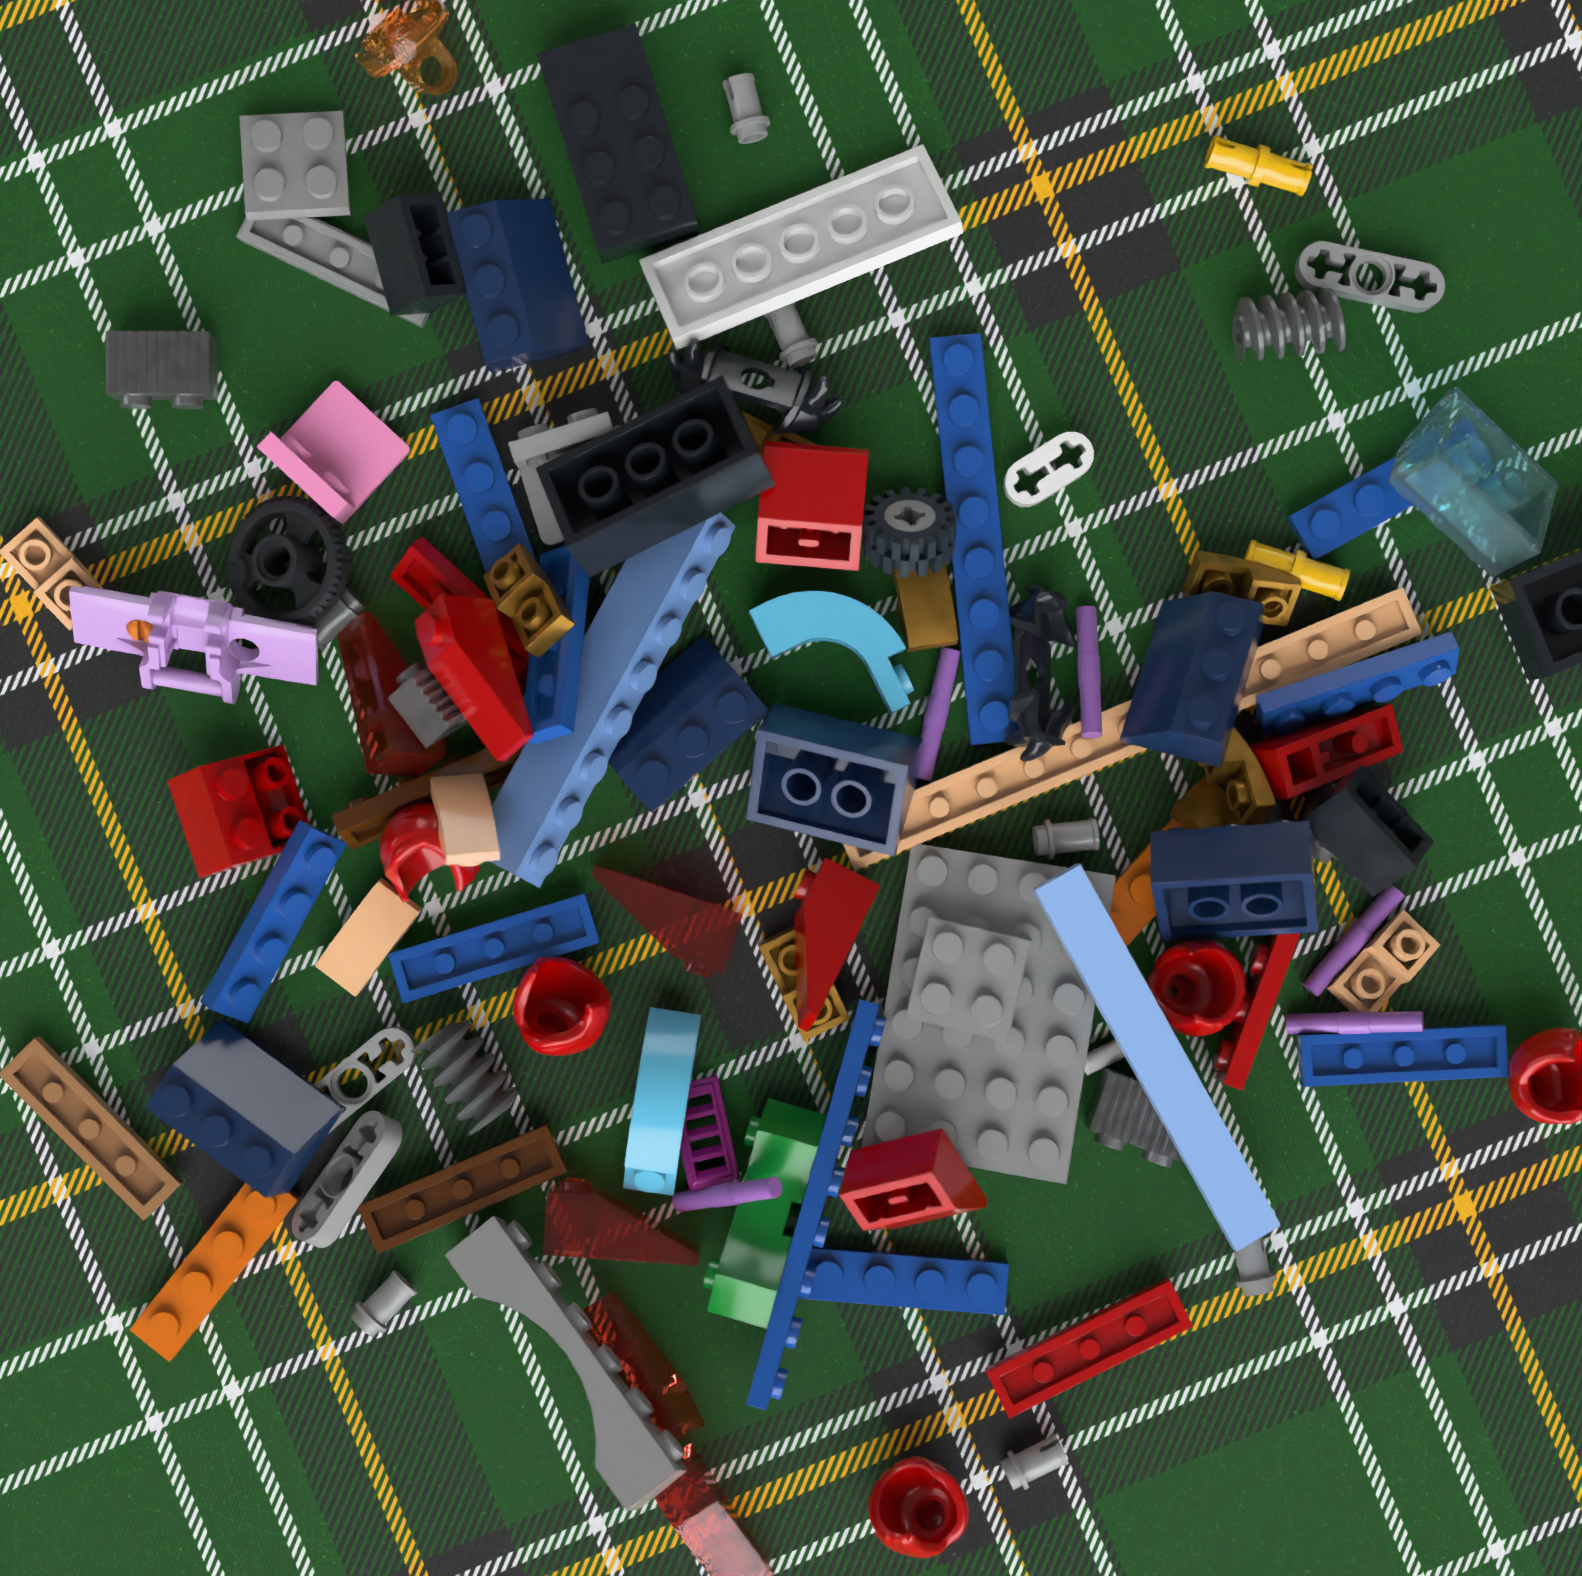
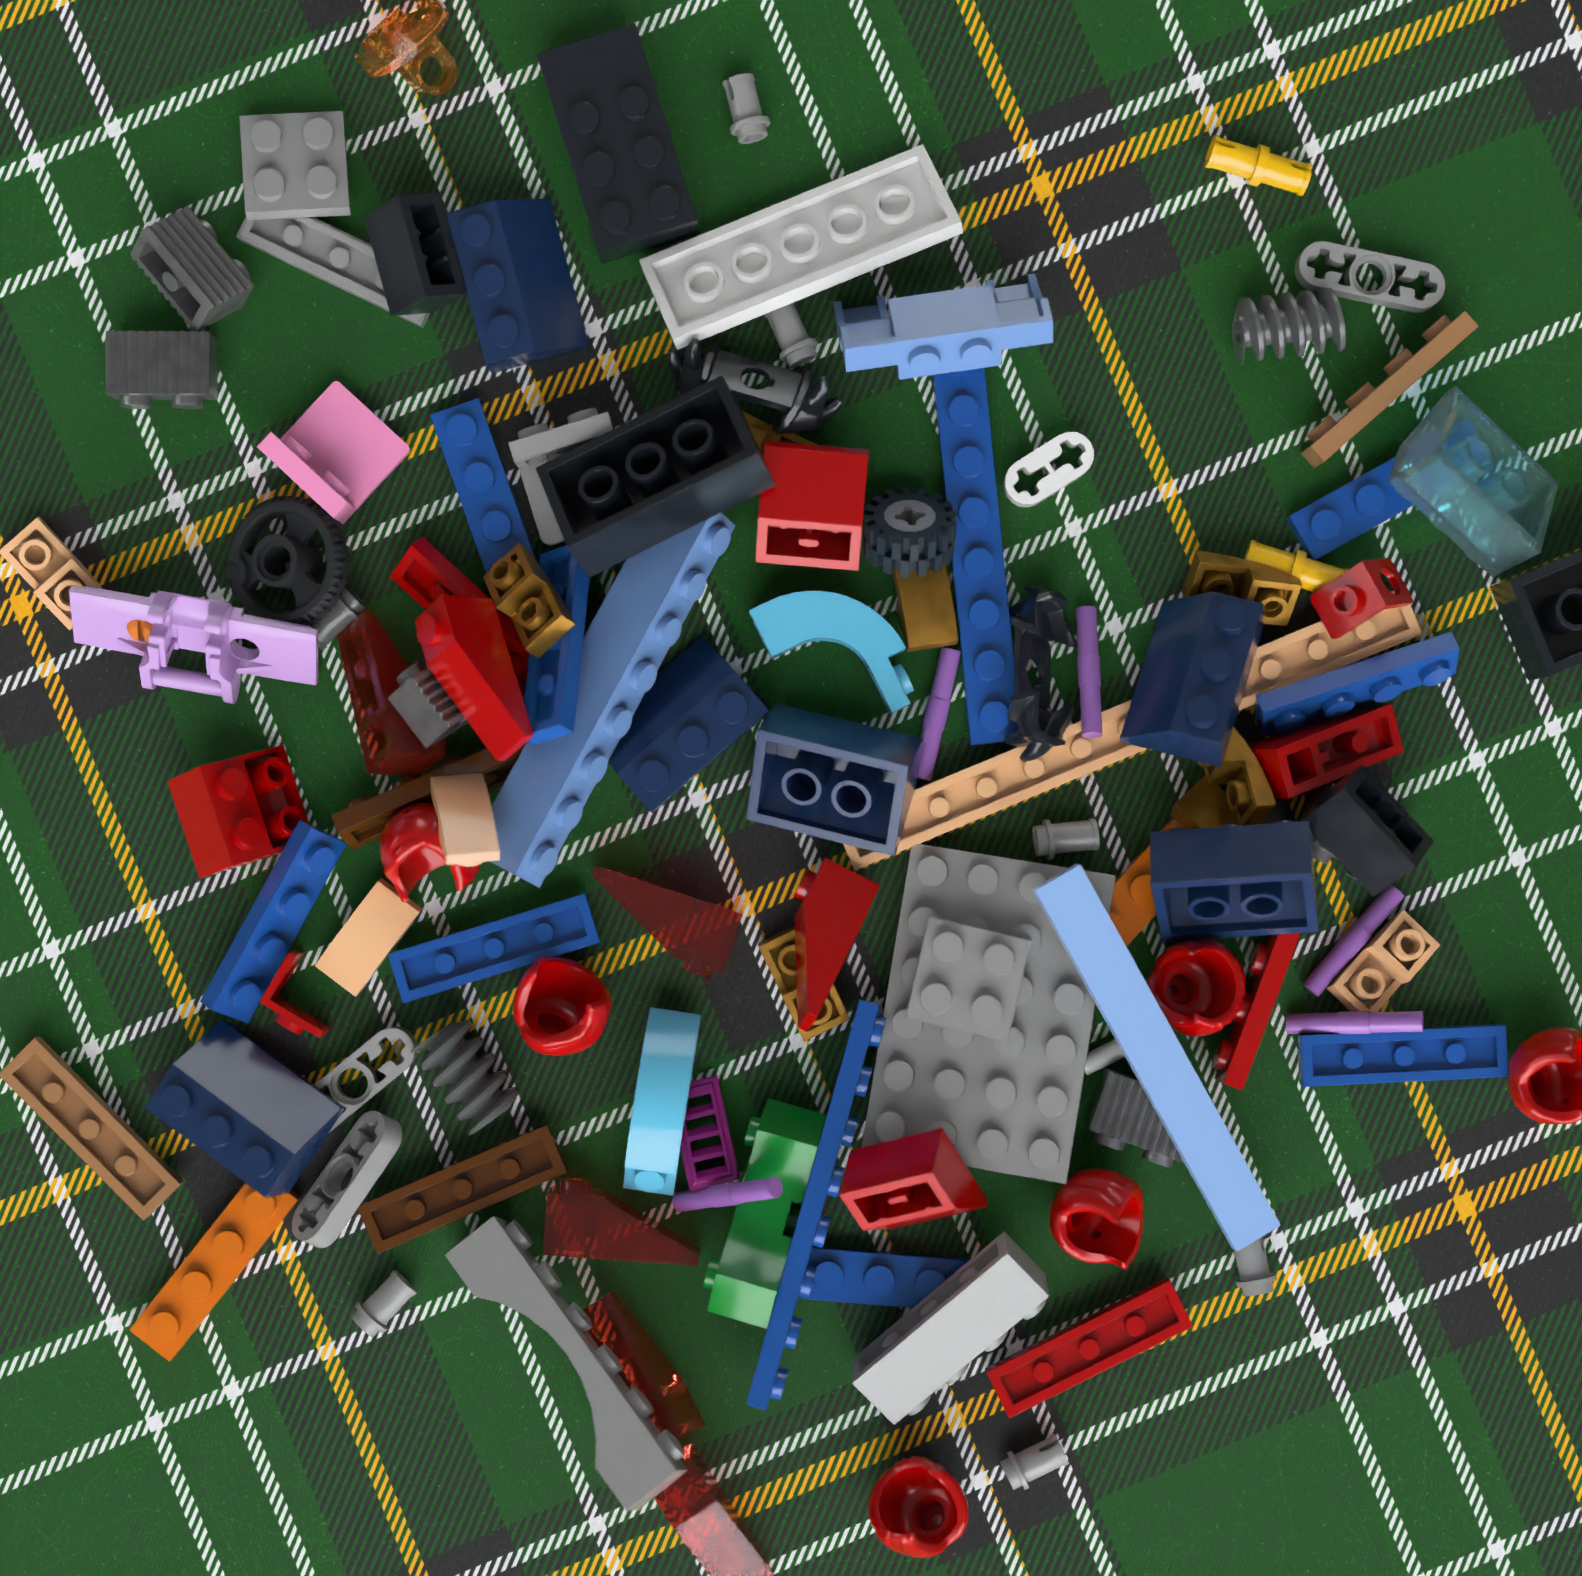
none -> flat silver brick [131,206,254,332]
none -> red bracket [259,949,331,1038]
none -> medium blue bracket [833,274,1053,380]
none -> brick [852,1232,1049,1425]
none -> red piece [1049,1169,1144,1269]
none -> medium nougat plate [1301,311,1479,468]
none -> red bracket [1310,558,1413,639]

